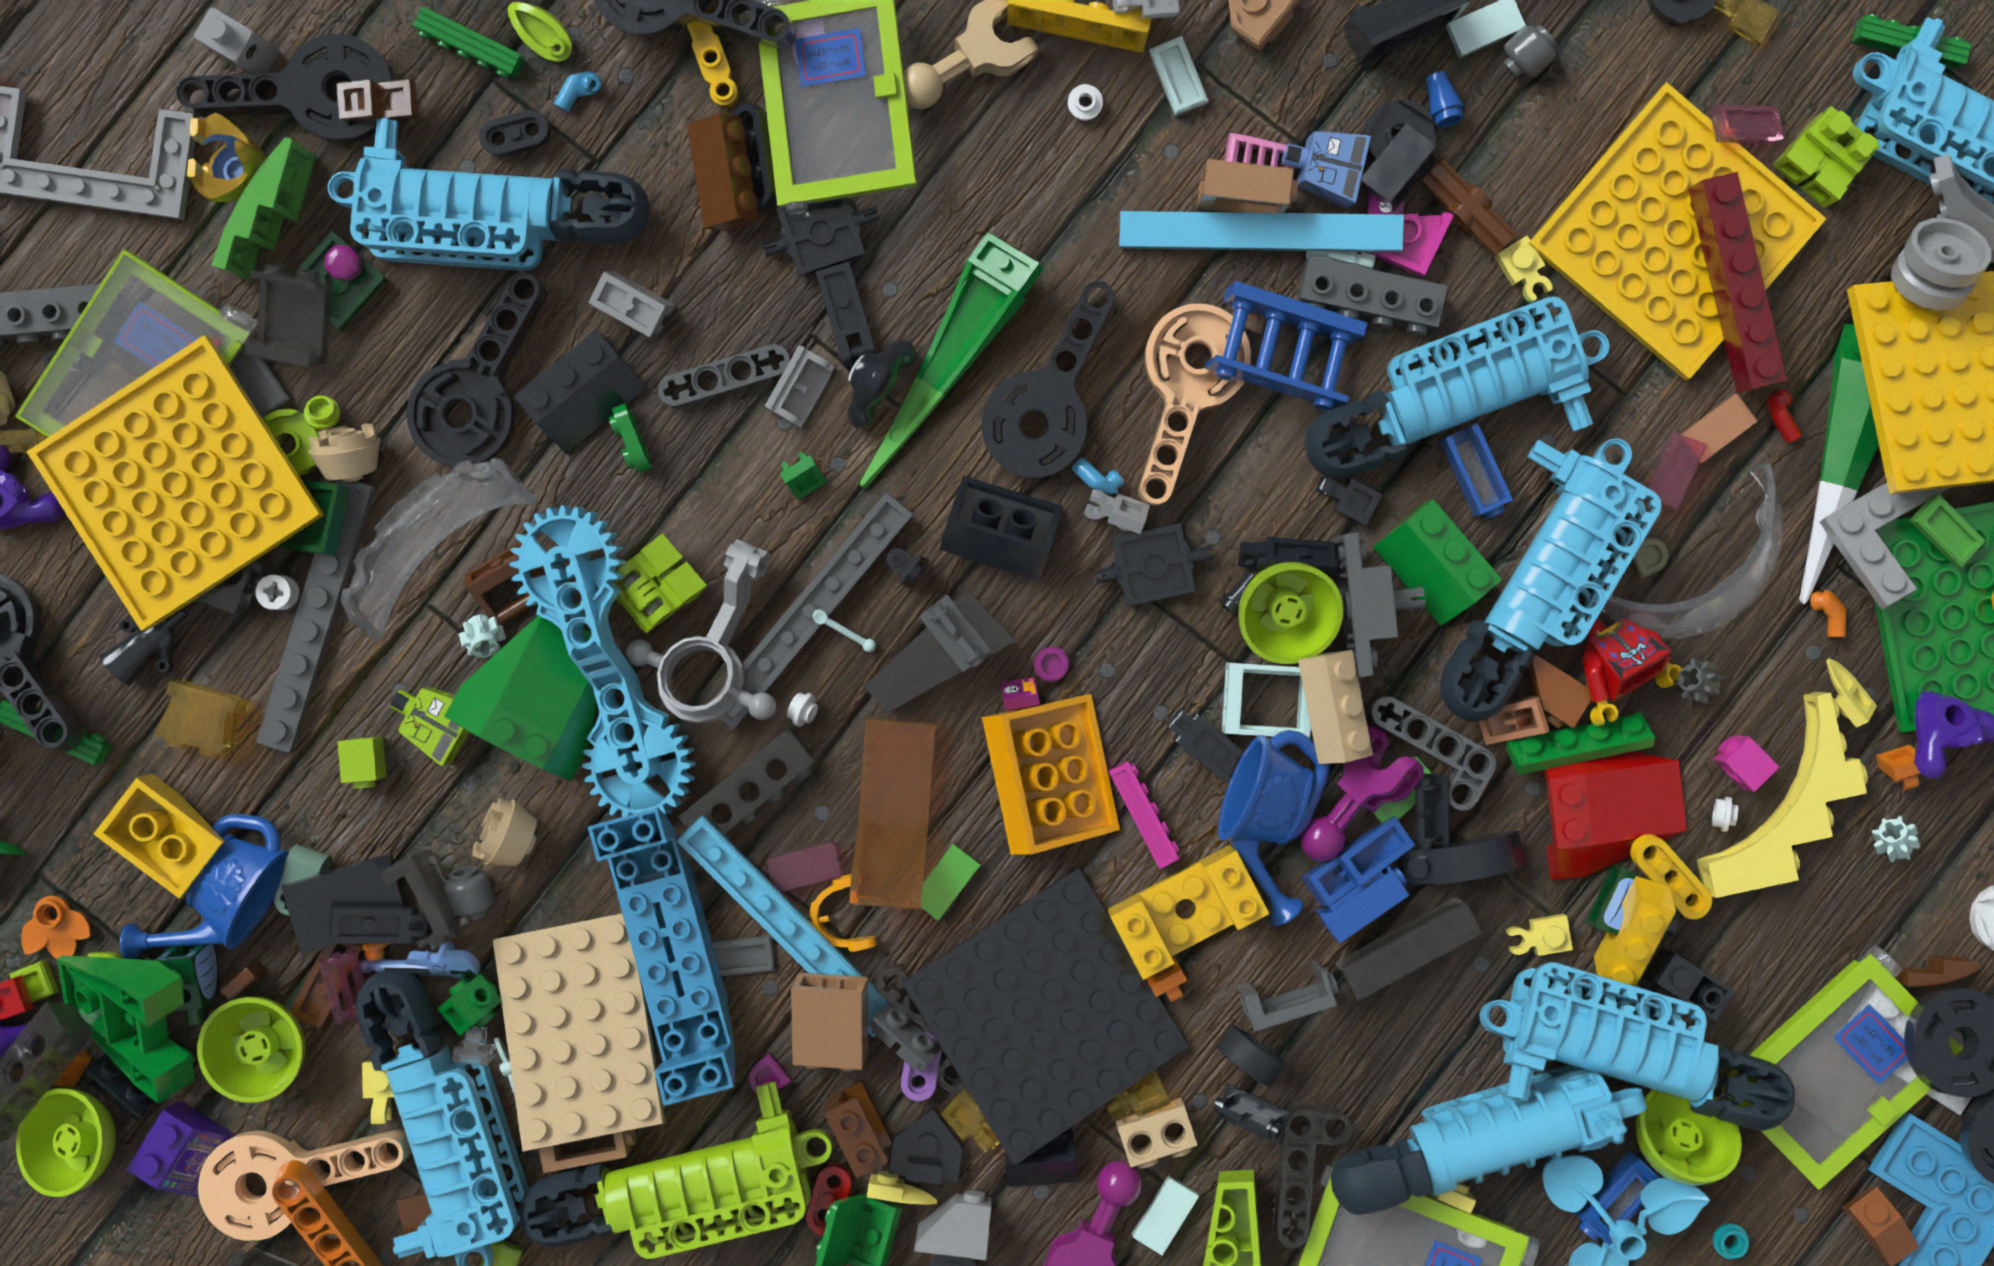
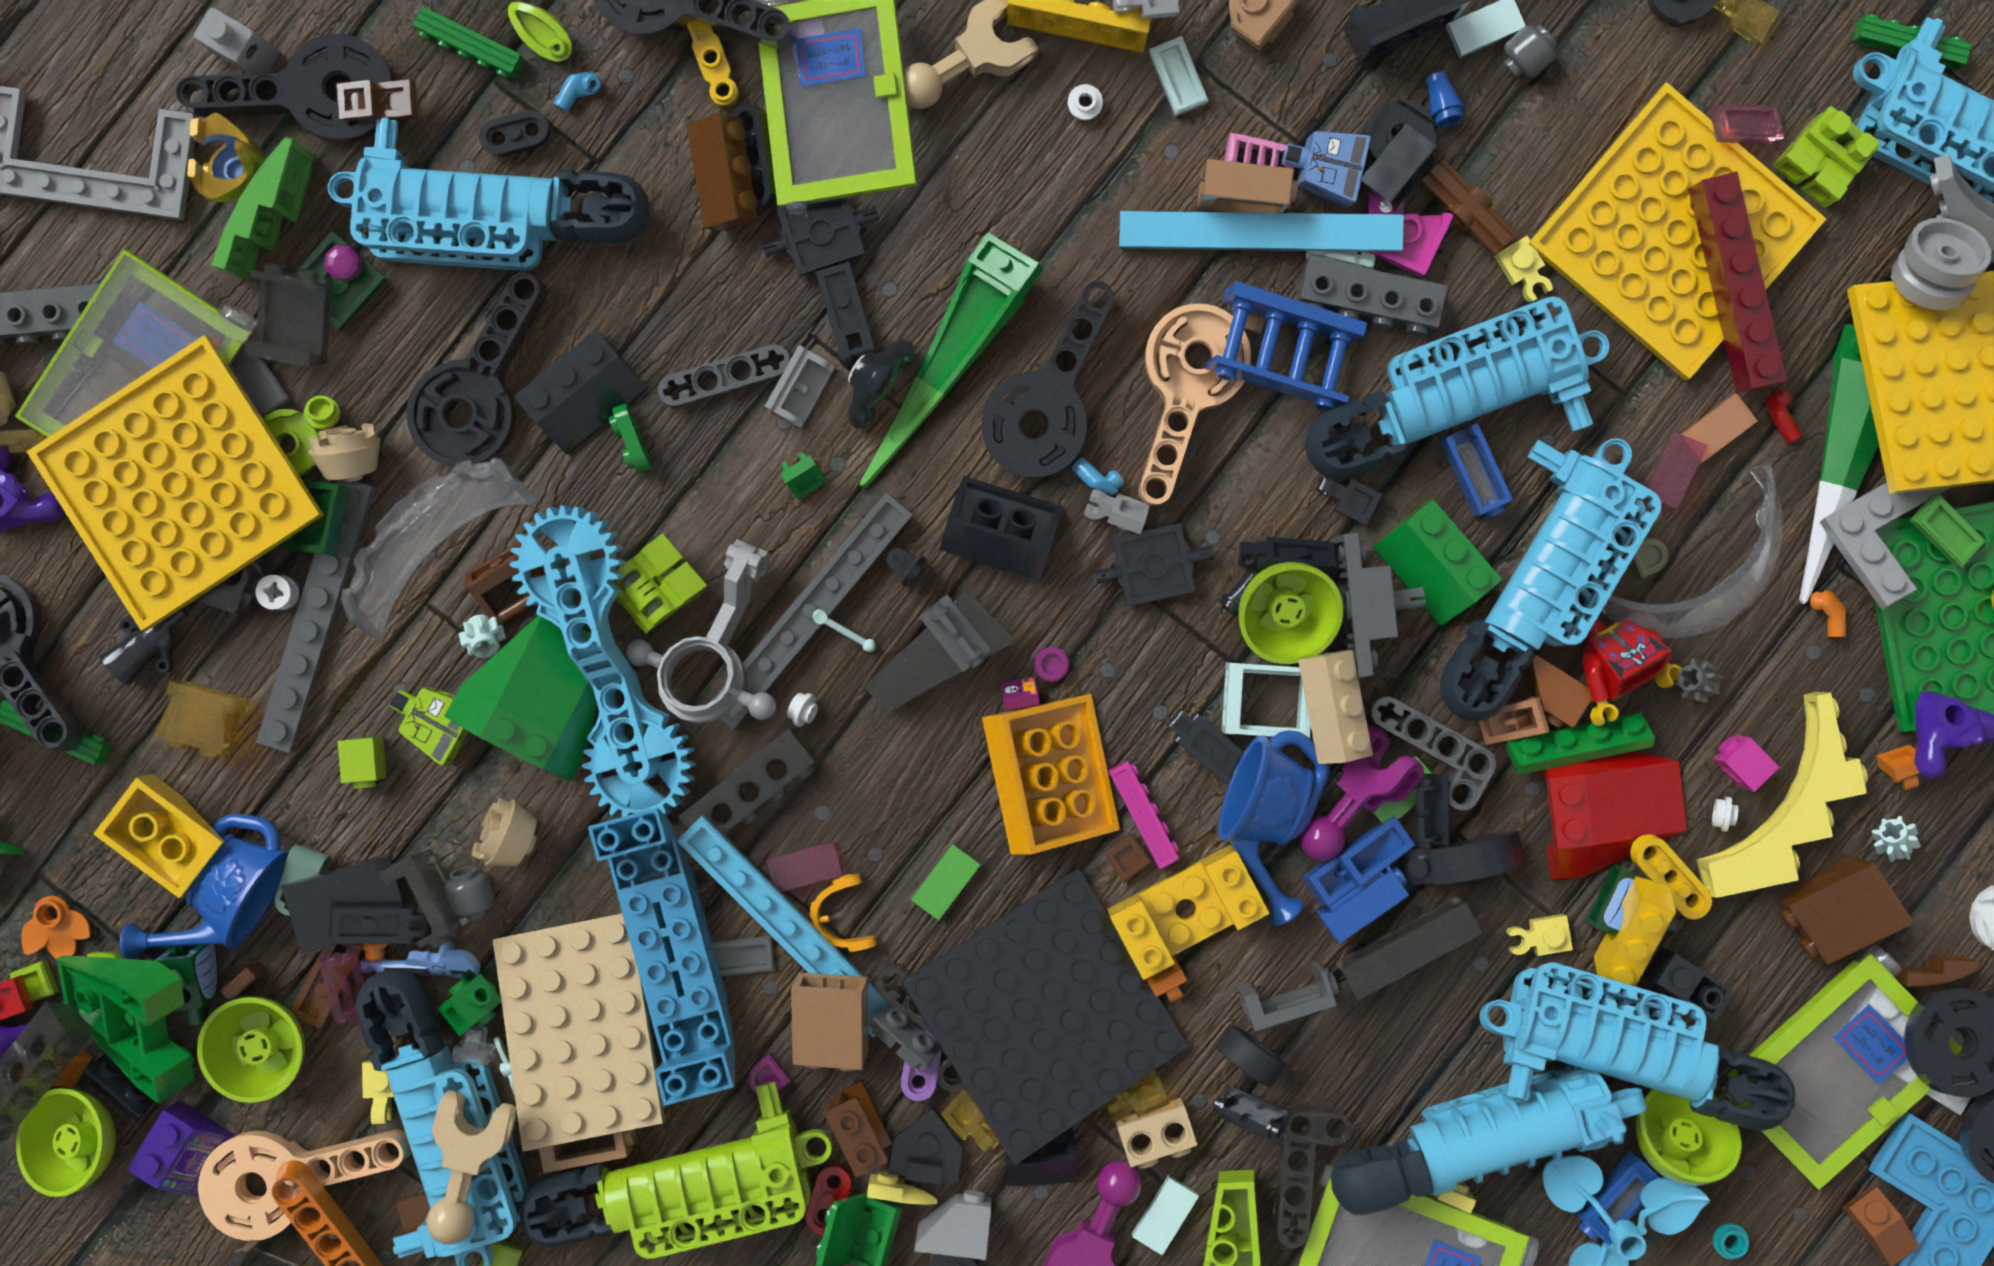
light grey hinge [588,271,675,337] -> none
clear orange windscreen [849,718,936,910] -> none
light yellow plate [1826,658,1877,728] -> none
none -> tan piece [427,1090,516,1244]
none -> reddish brown tile [1103,833,1152,882]
none -> reddish brown slope [1776,855,1914,964]

